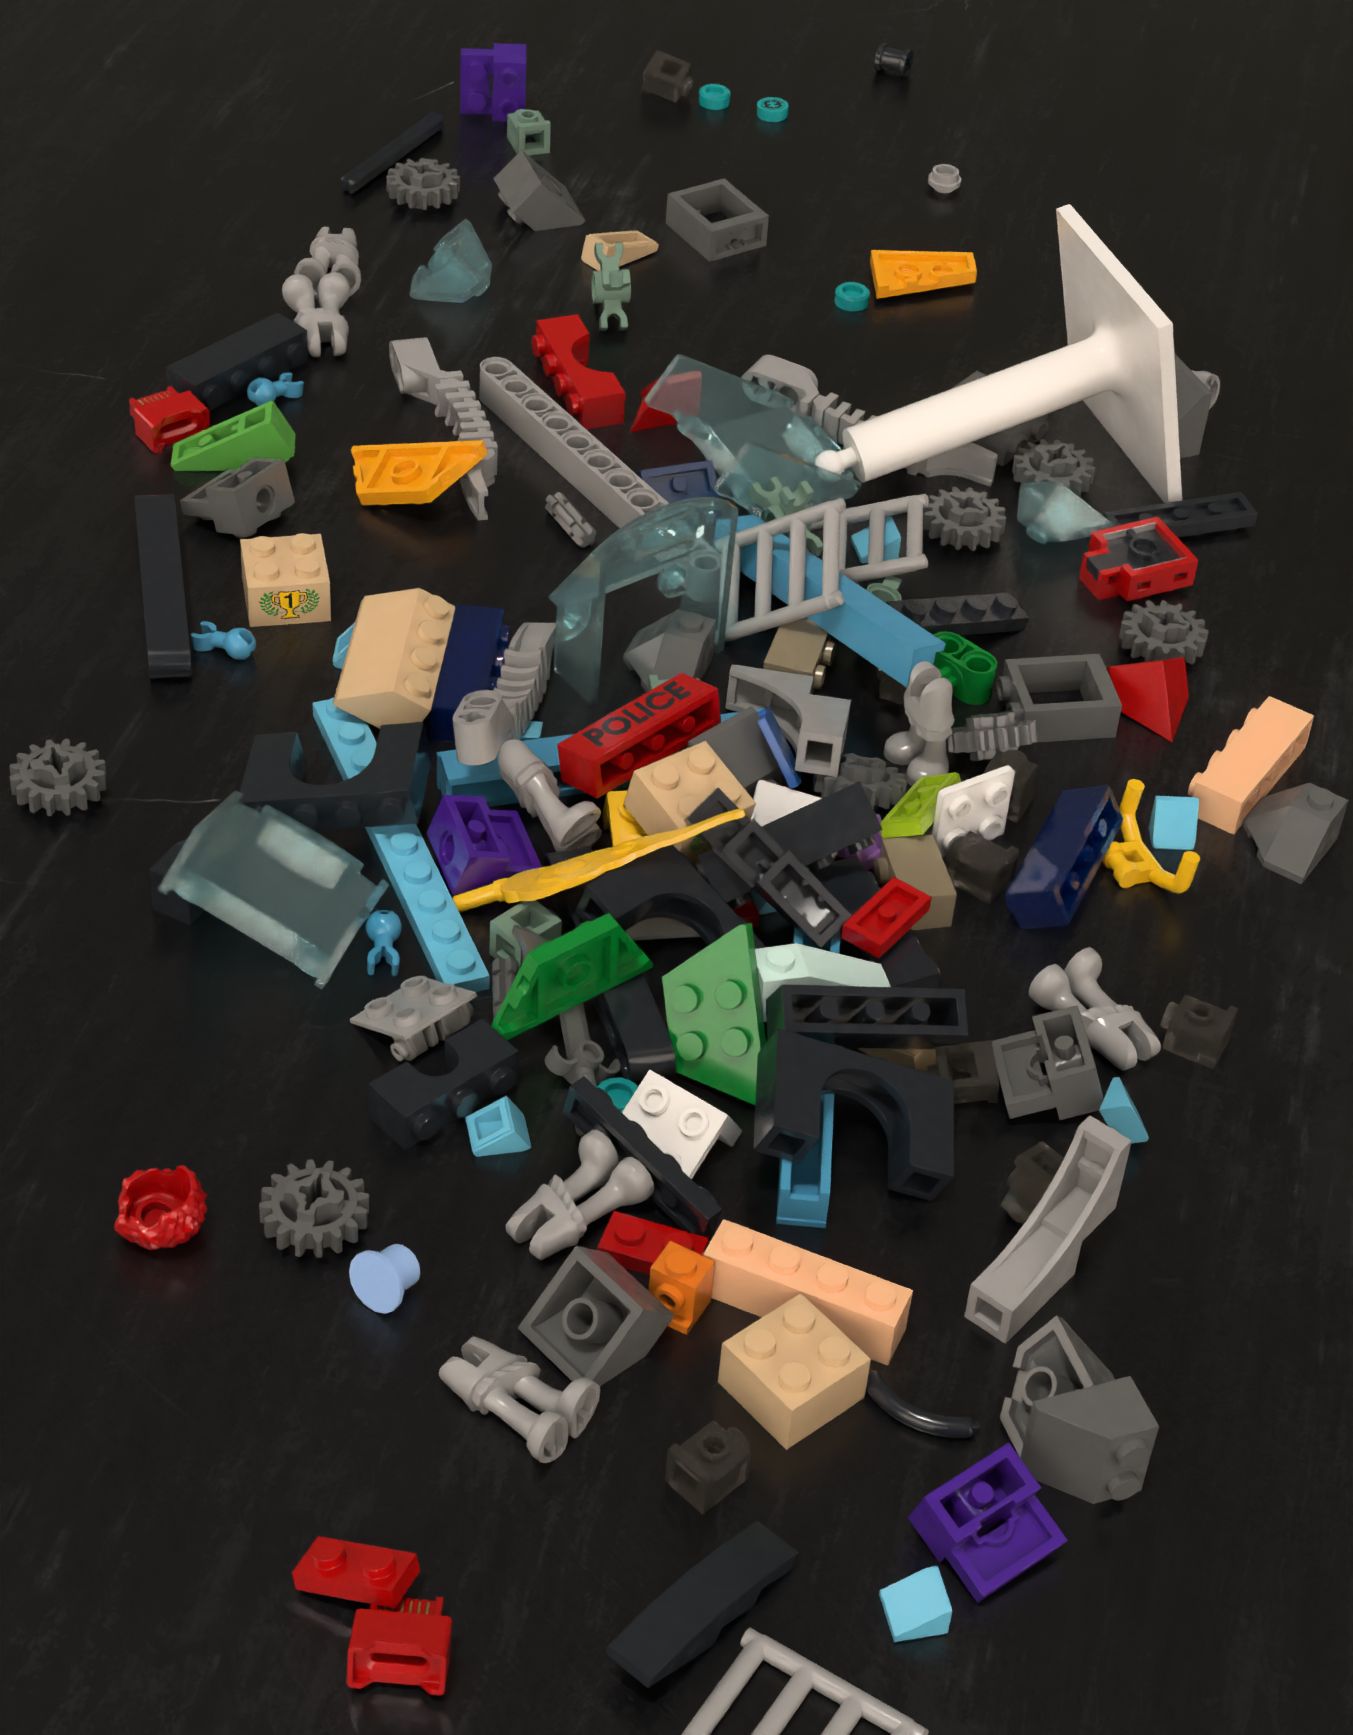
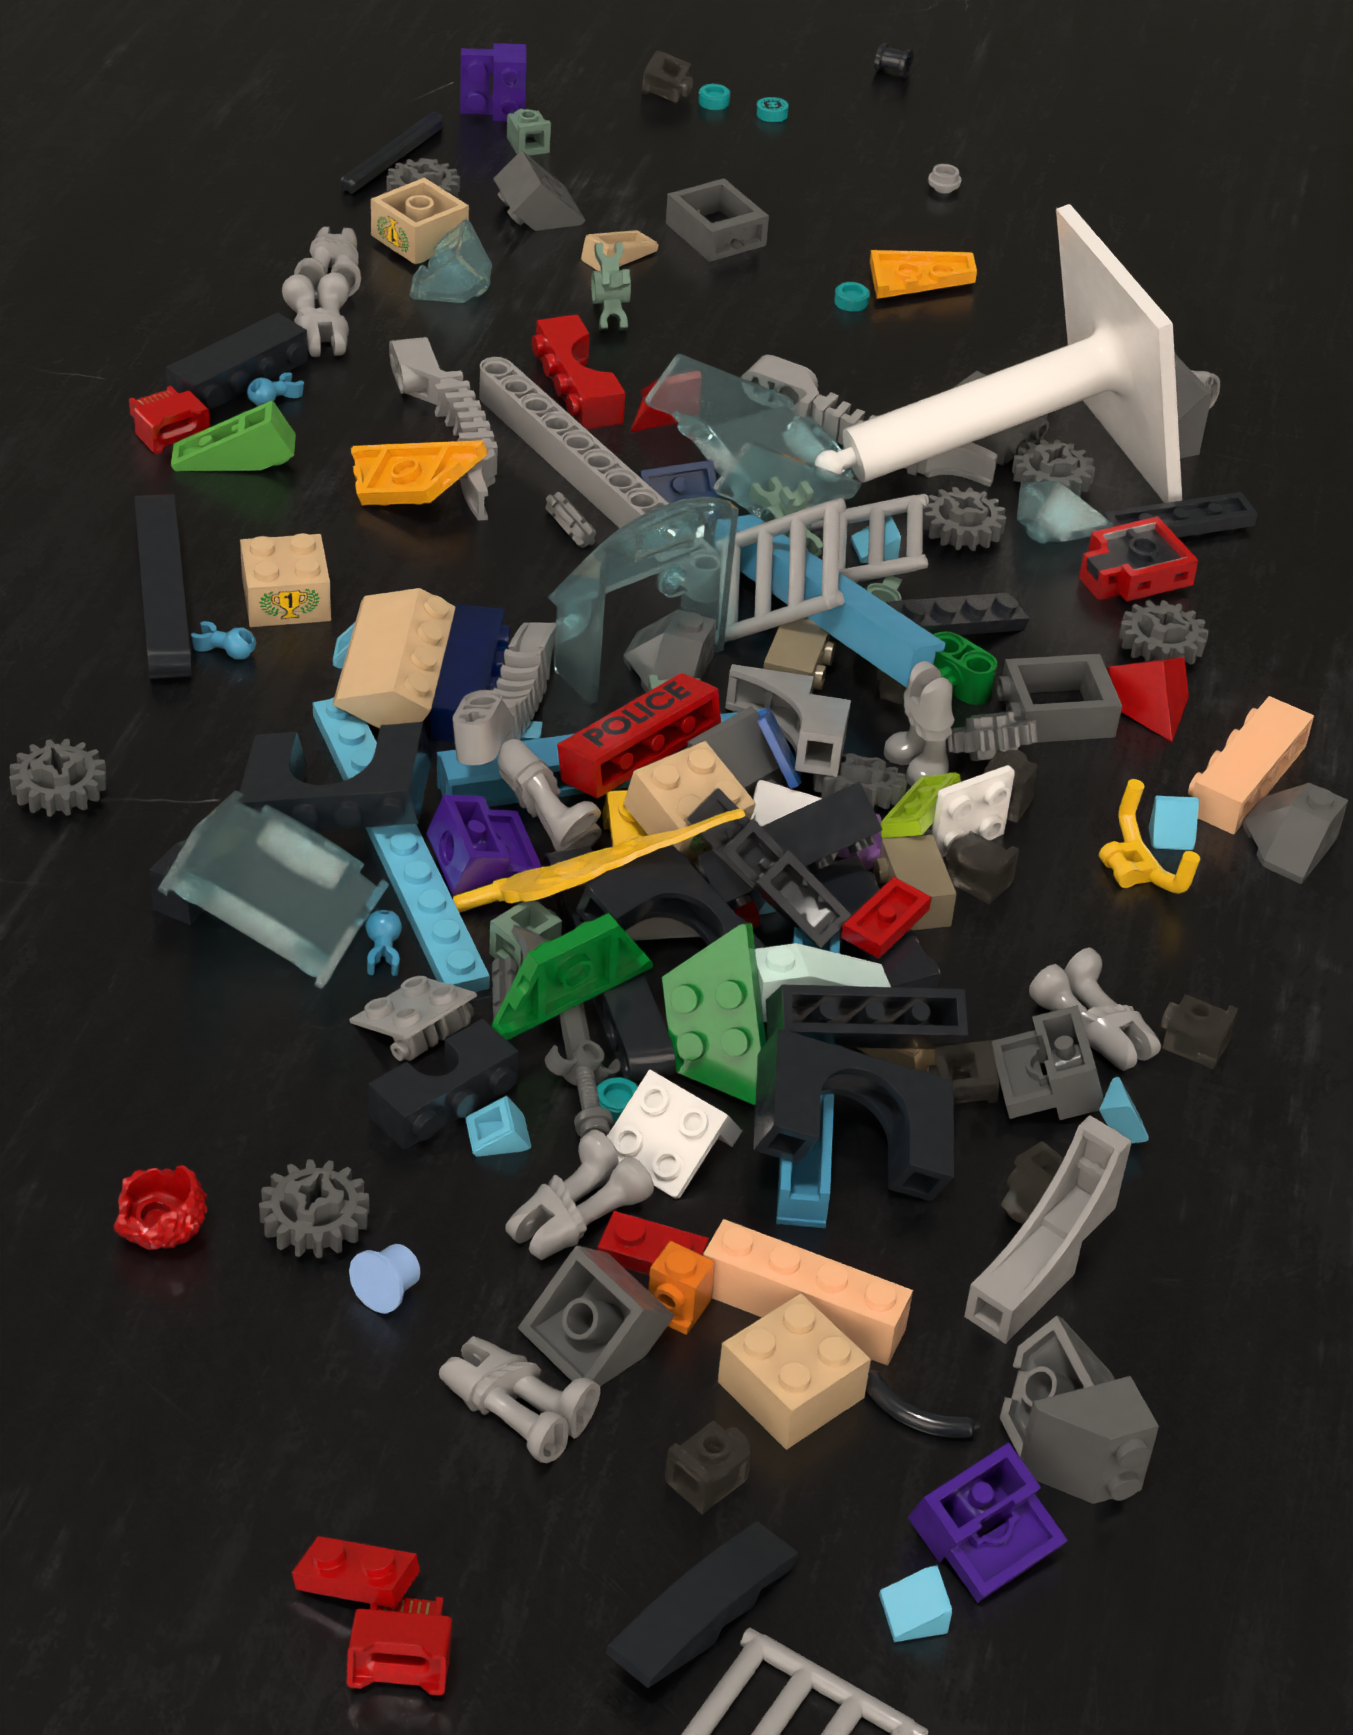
dark grey brick [180,457,295,538] -> none
black plate [562,1076,722,1238] -> none
clear blue brick [1005,785,1124,929] -> none
none -> tan brick [371,177,469,264]

